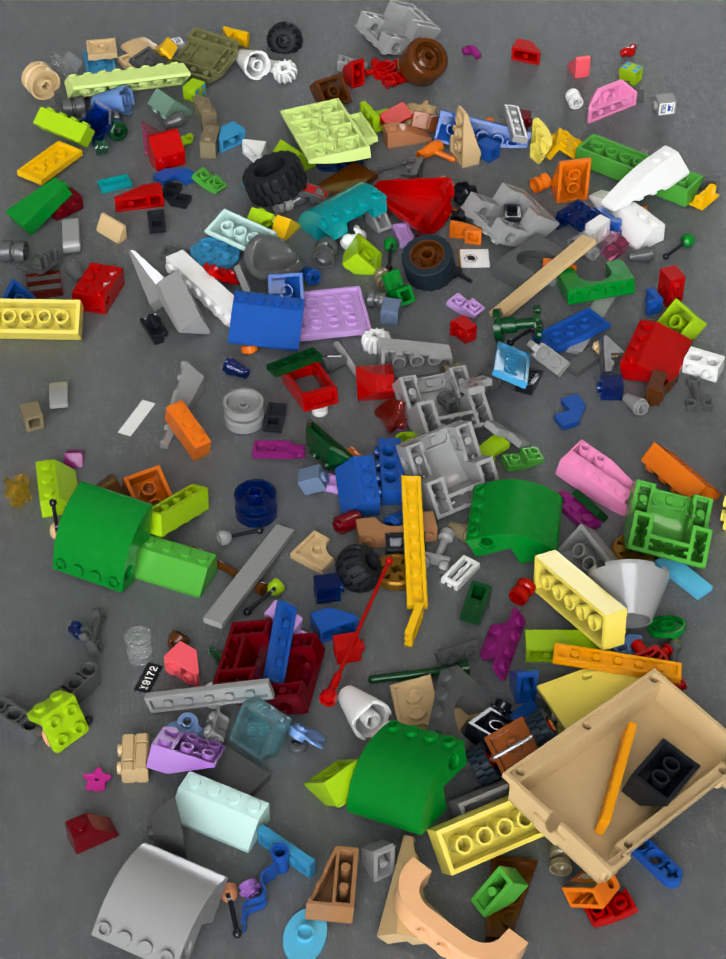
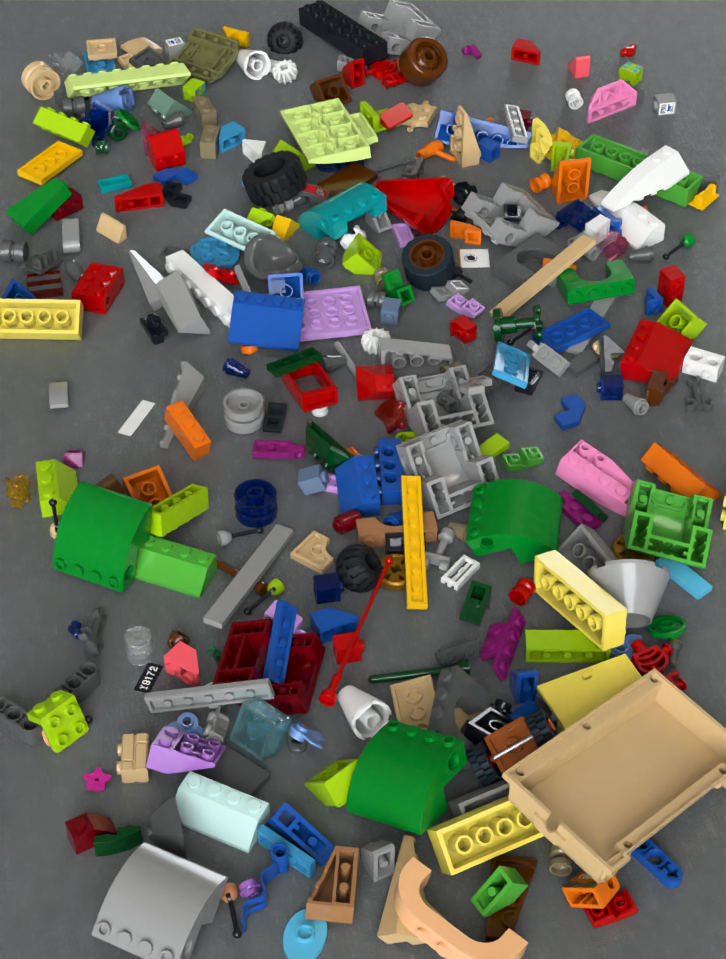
dark tan brick [19,400,45,432] -> none
black slope [147,209,166,234] -> none
yellow slope [153,37,178,60] -> none
bright green slope [191,167,227,194] -> none
nougat slope [383,122,432,149] -> none
hinge [384,237,397,271] -> none
yellow tile [404,602,424,647] -> none
slope [411,110,439,132] -> none
light grey tile [483,420,532,449] -> none
light orange tile [552,642,682,684] -> none
light orange tile [594,721,637,836] -> none
black slope [621,738,700,806] -> none
none -> dark green slope [94,825,143,857]
none -> green wheel [116,108,141,131]
none -> blue slope [266,802,335,866]
none -> black brick [299,0,388,66]
none -> light grey slope [430,280,470,302]
none -> lime bracket [550,141,574,171]

